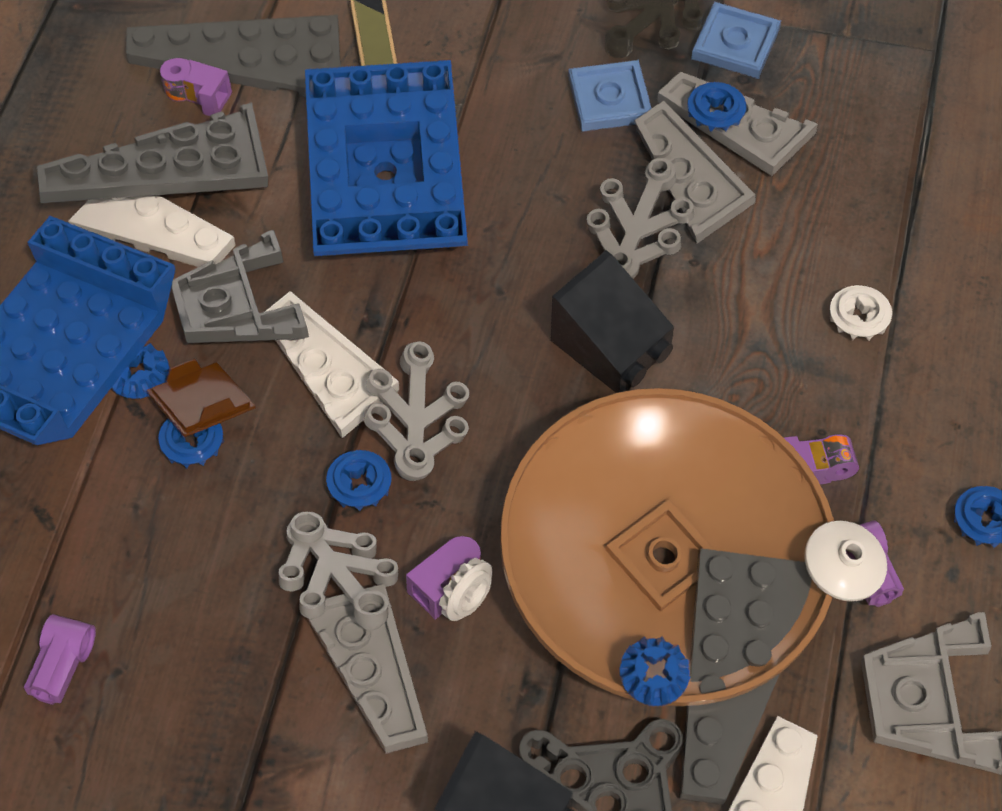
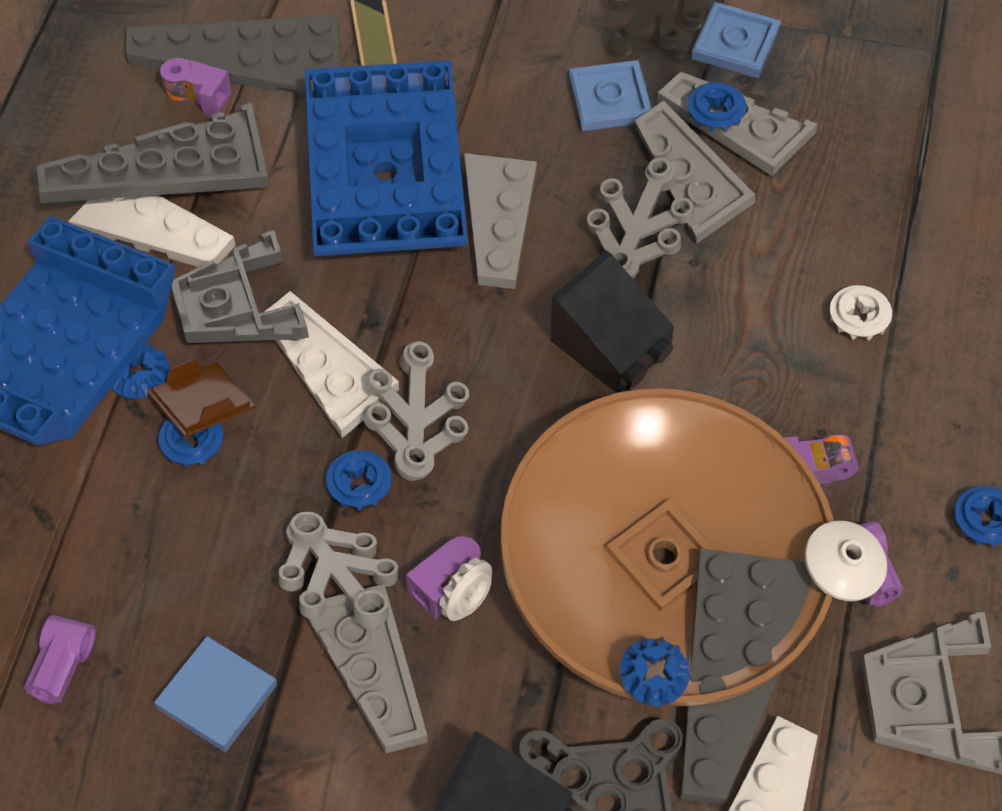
none -> medium blue tile [154,636,277,753]
none -> light grey wing [464,153,537,289]

